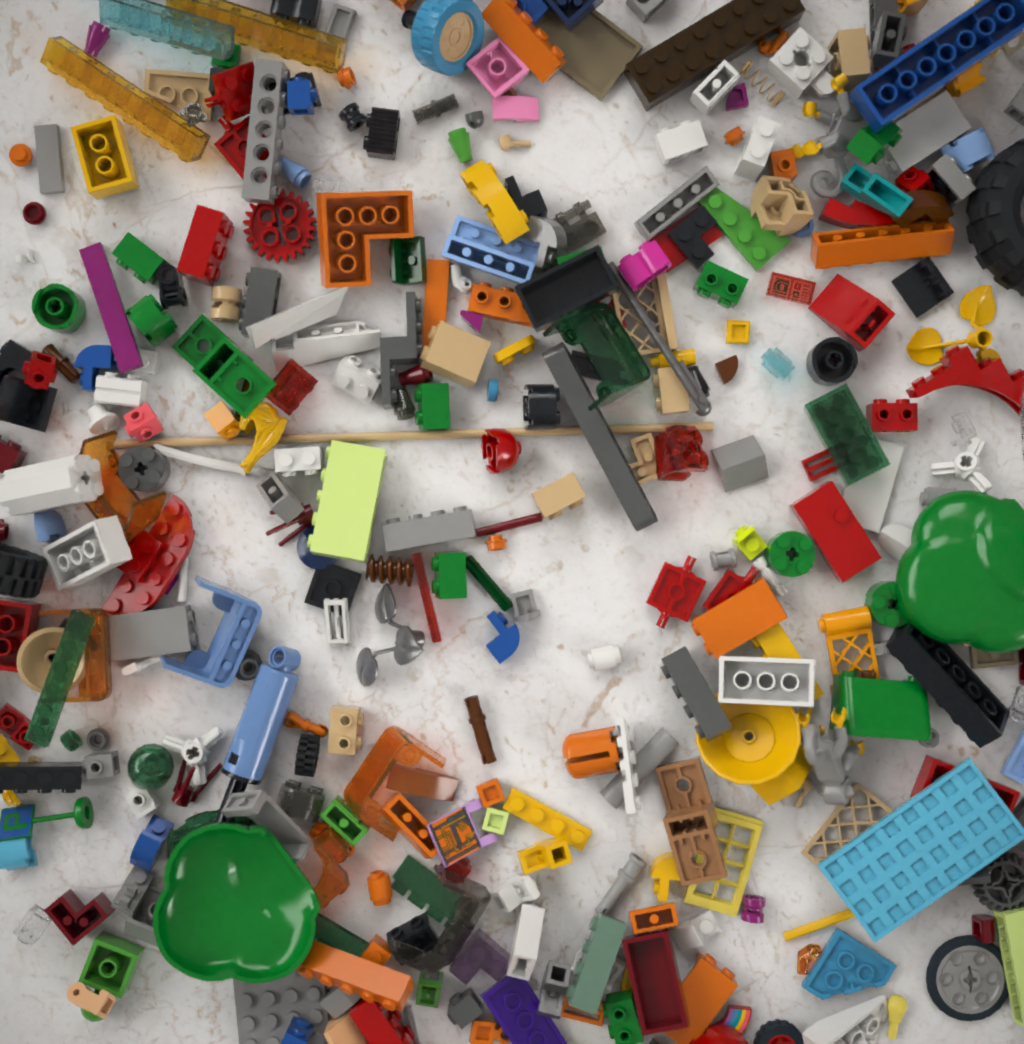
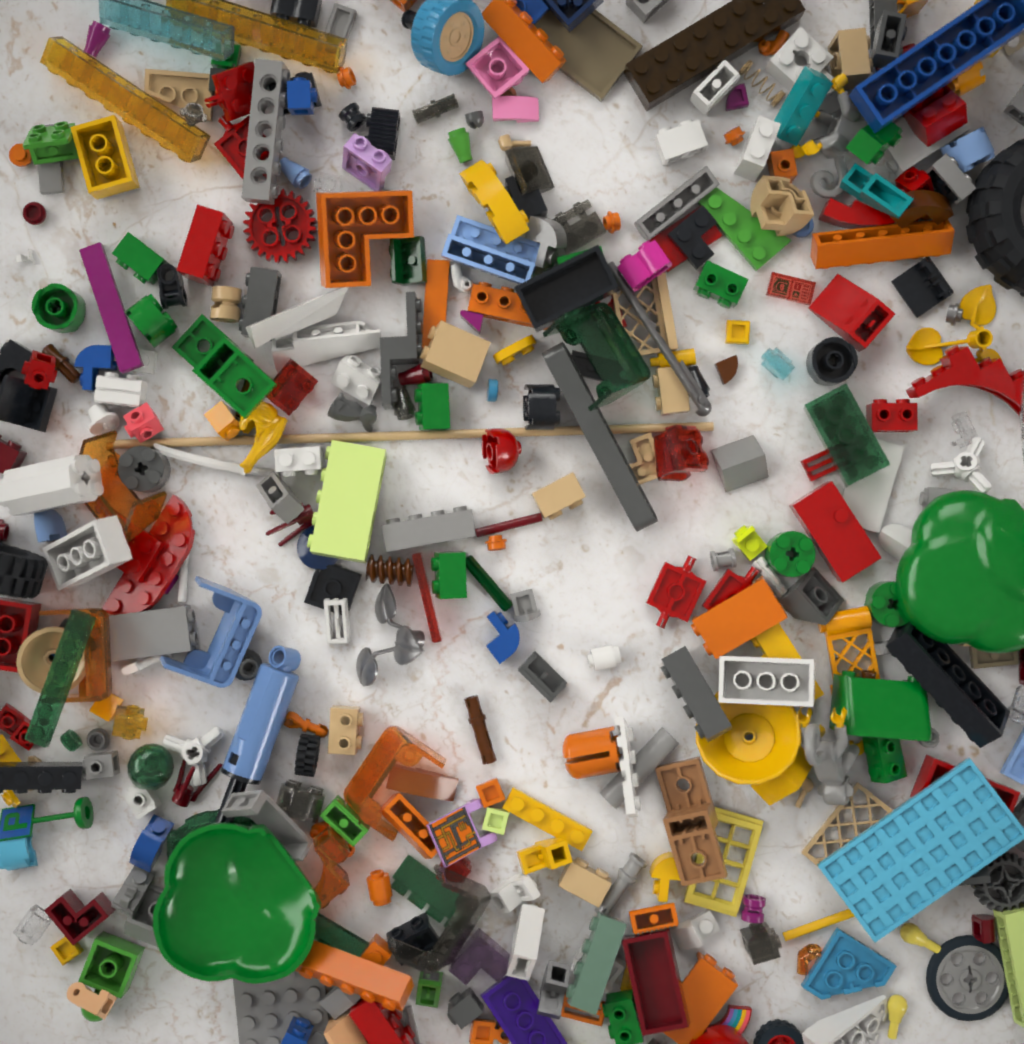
none -> bright green bracket [23,121,79,165]
none -> yellow tile [50,937,84,966]
none -> yellow slope [89,689,124,721]
none -> clear yellow brick [112,705,148,740]
none -> dark grey animal [328,392,377,432]
none -> lavender plate [342,133,392,191]
none -> clear smoke slope [505,146,554,196]
none -> dark grey hinge [518,651,567,703]
none -> tan brick [558,857,612,908]
none -> orange plate [603,211,621,234]
none -> clear smoke brick [740,922,782,965]
none -> teal brick [774,66,833,146]
none -> dark grey slope [779,567,844,625]
none -> green brick [862,737,907,784]
none -> light yellow piece [900,923,941,953]
none -> red slope [902,85,968,147]
none -> flat silver plate [946,303,963,326]

